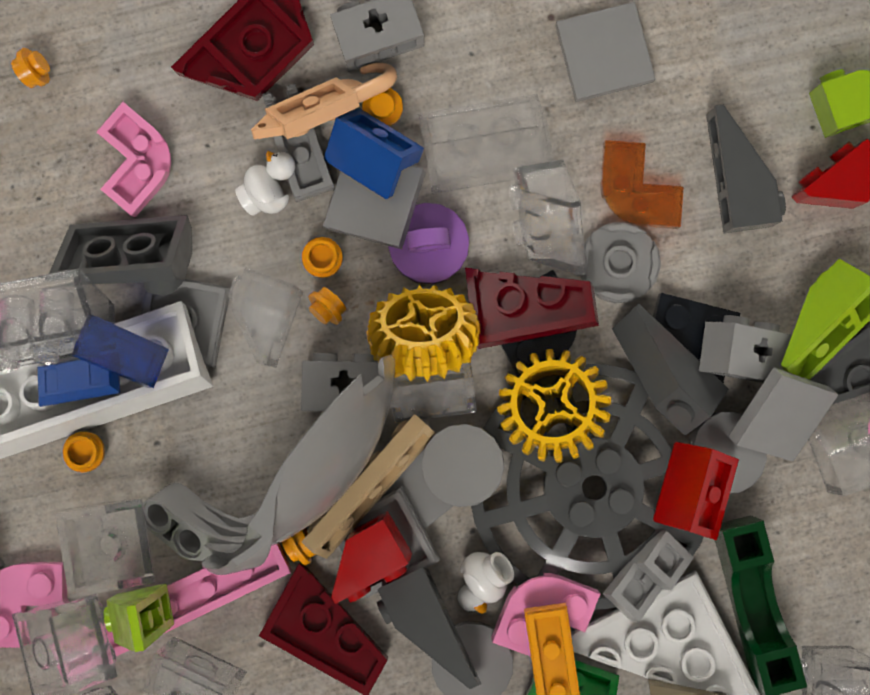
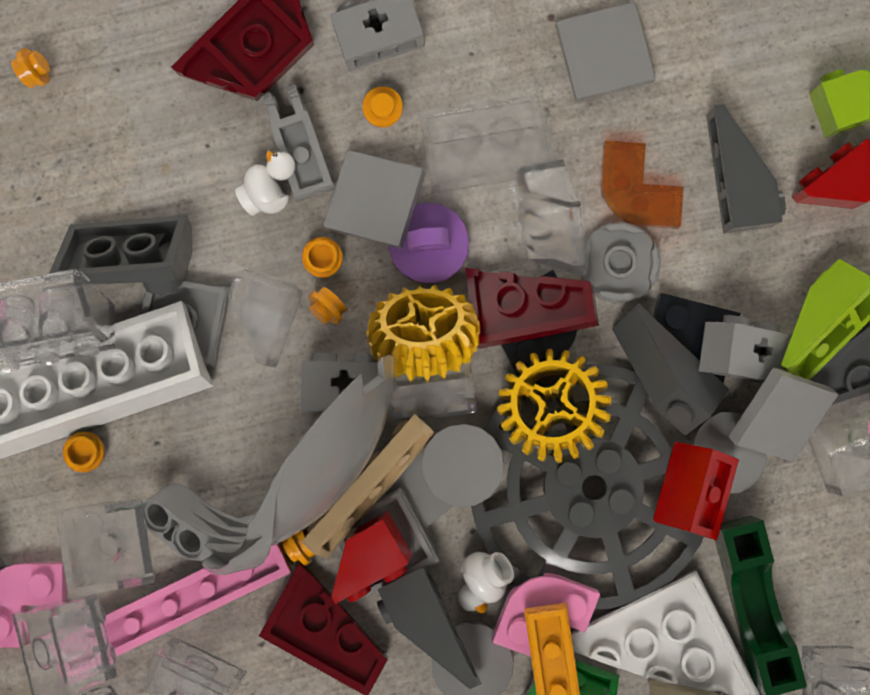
blue tile [37,352,120,407] -> none
clear blue tile [71,315,169,388] -> none
bright pink plate [97,102,171,218] -> none
lime slope [104,583,174,652] -> none
light nougat plate [251,62,397,139] -> none
blue panel [324,108,424,199] -> none
light grey slope [603,530,694,622] -> none

